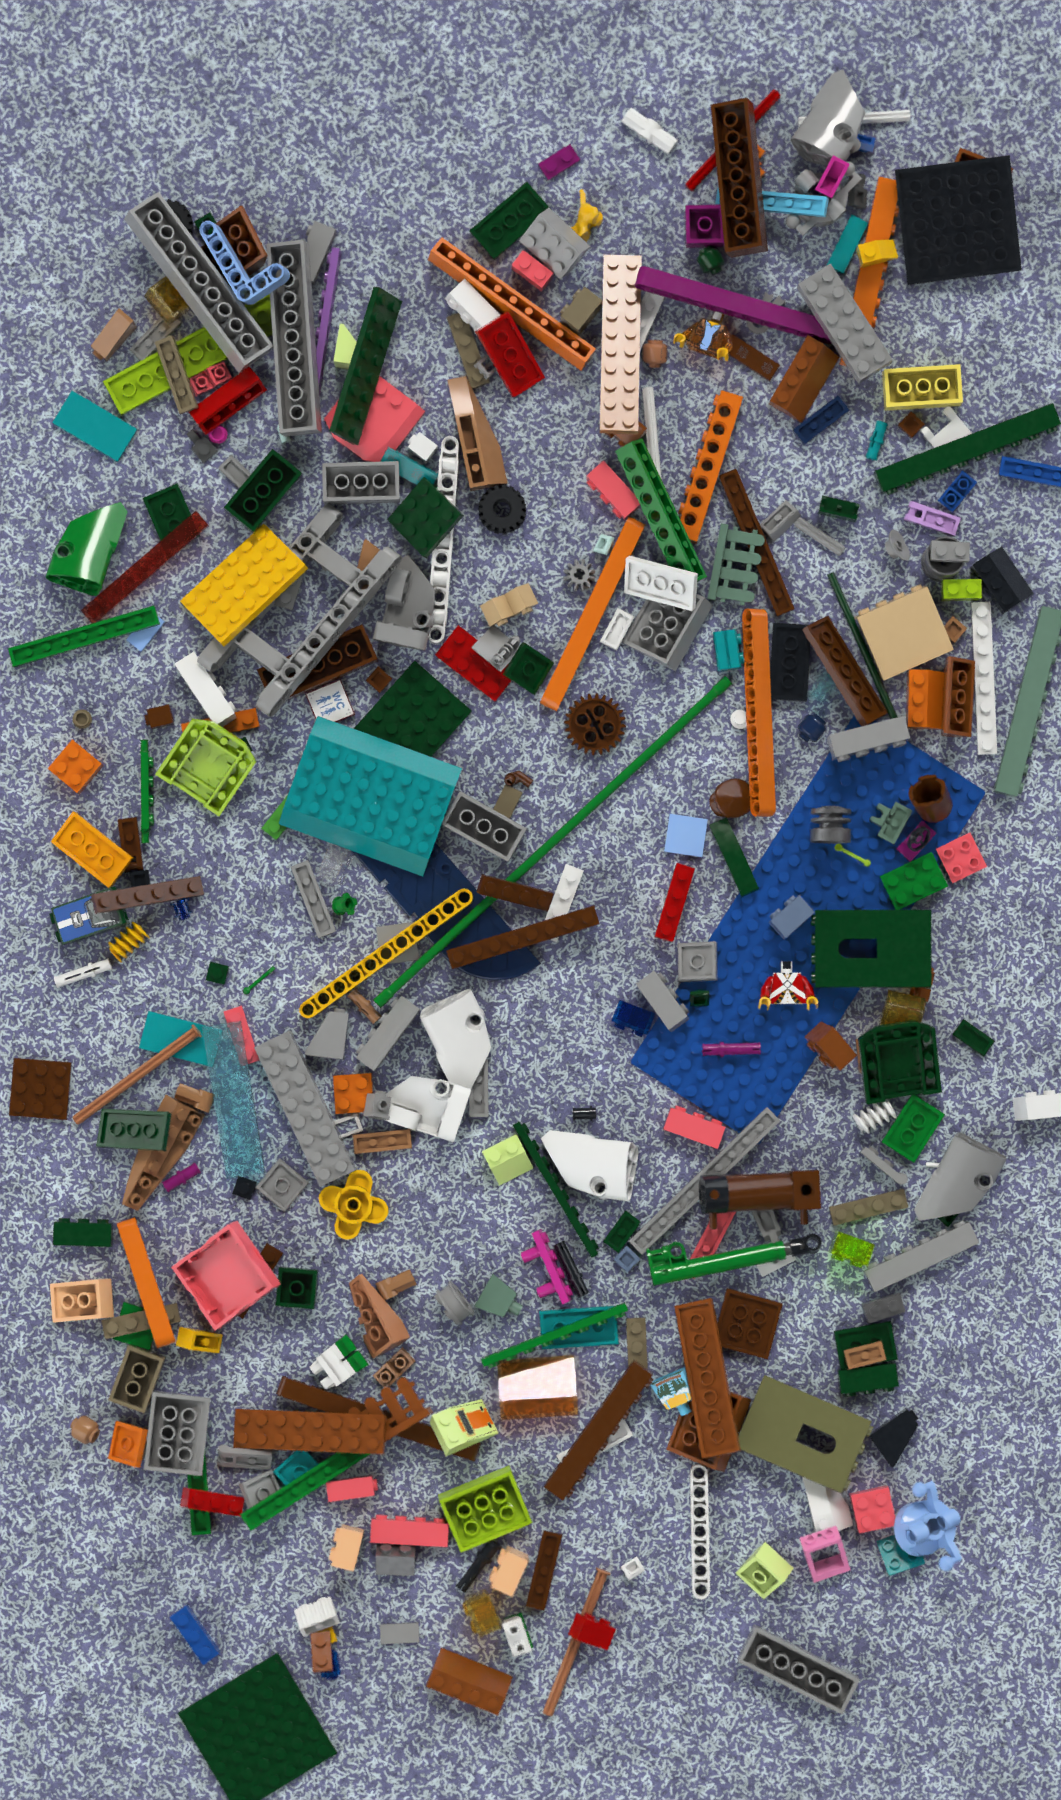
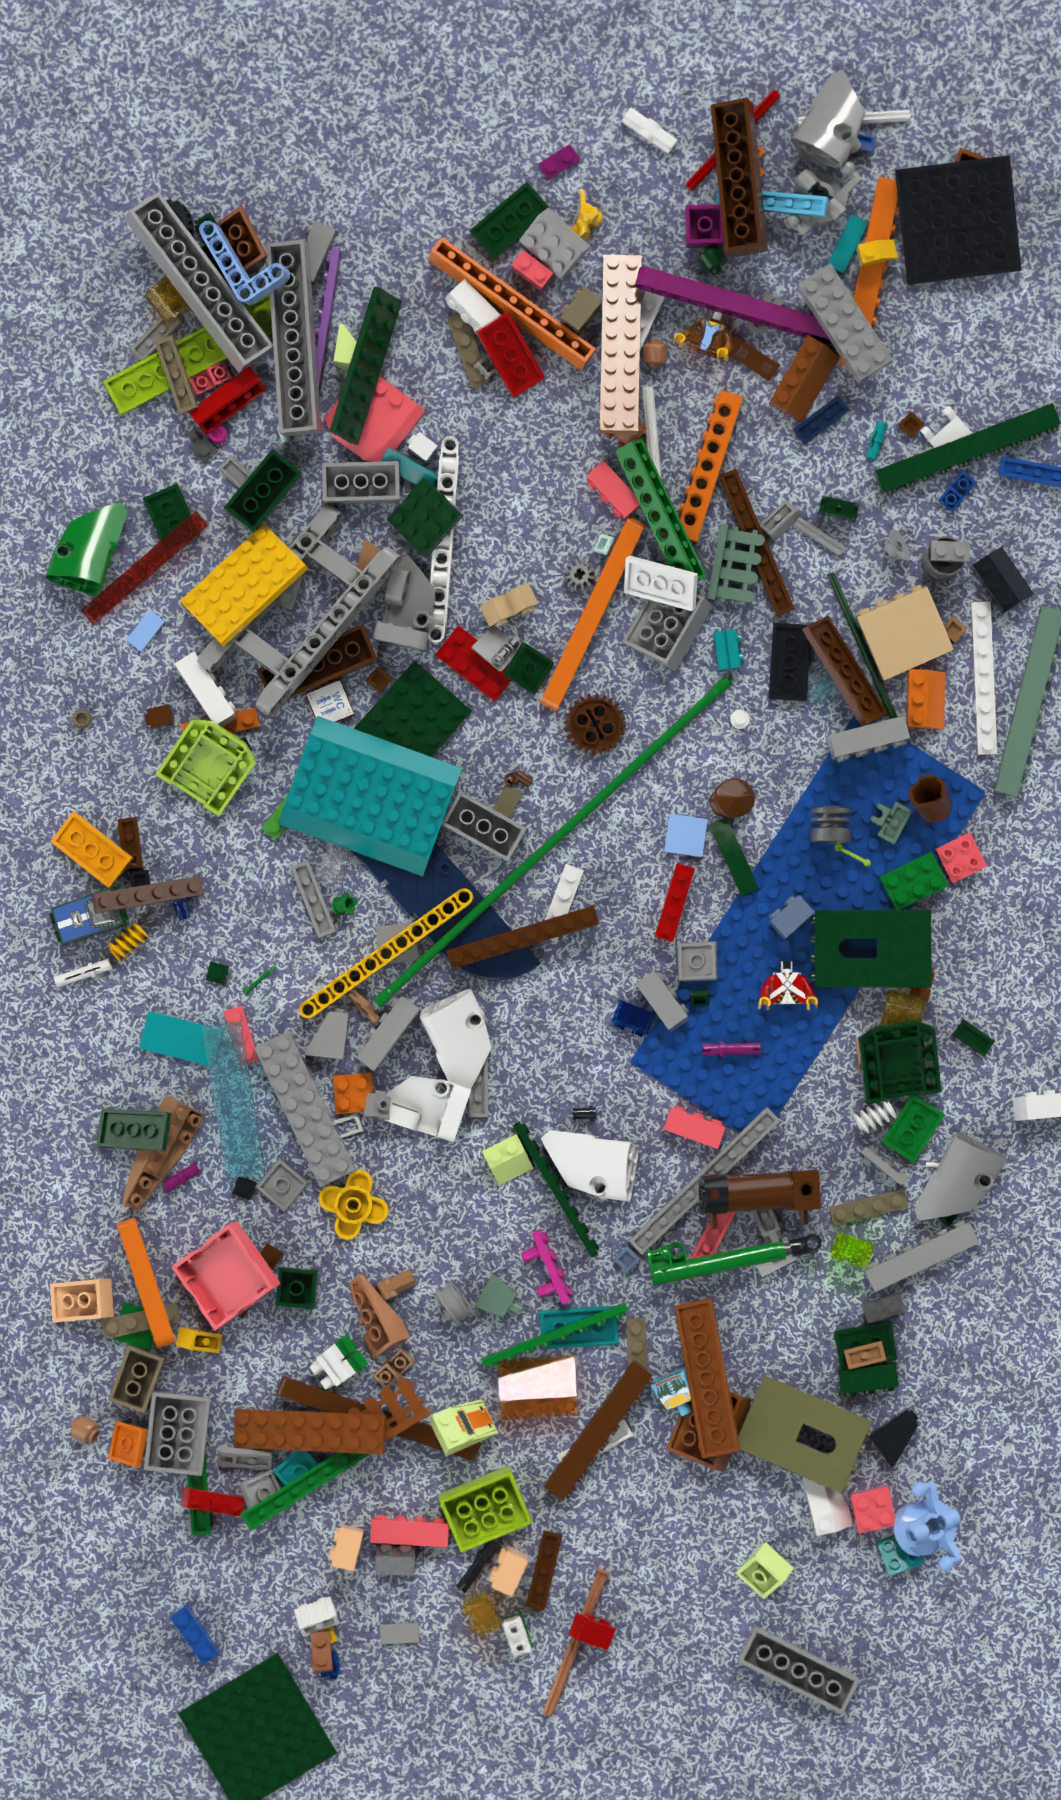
green plate [8,605,160,668] -> none
reddish brown plate [9,1058,72,1120] -> none
orange brick [48,739,104,795] -> none
teal tile [52,391,138,462] -> none
dark green brick [53,1218,113,1247] -> none
nougat axle [72,1024,202,1124] -> none
medium nougat slope [91,308,137,361] -> none
green plate [140,740,154,843] -> none
medium nougat piece [174,1083,216,1113] -> none
coral brick [326,1475,378,1502] -> none
medium nougat plate [353,1129,412,1154] -> none
dark orange slope [426,1647,513,1715] -> none
medium nougat wedge [447,376,508,492] -> none
reddish brown plate [476,874,554,912] -> none
black tyre [478,485,526,535] -> none
black pin [554,1241,590,1298] -> none
white plate [600,608,635,651] -> none
dark green plate [603,1210,641,1253] -> none
white slope [621,1557,645,1580] -> none
white beam [690,1463,710,1599] -> none
reddish brown plate [717,1288,783,1359] -> none
orange beam [742,608,776,817] -> none
dark blue head [798,713,826,742] -> none
bright pink window [800,1526,851,1583] -> none
dark orange brick [805,1022,857,1071] -> none
dark pink slope [815,155,850,199] -> none
dark grey plate [848,174,867,209] -> none
light yellow brick [882,364,963,411] -> none
piece [896,820,936,862] -> none
lavender plate [904,501,961,537] -> none
lime brick [941,579,982,601] -> none
dark orange slope [941,656,975,738] -> none

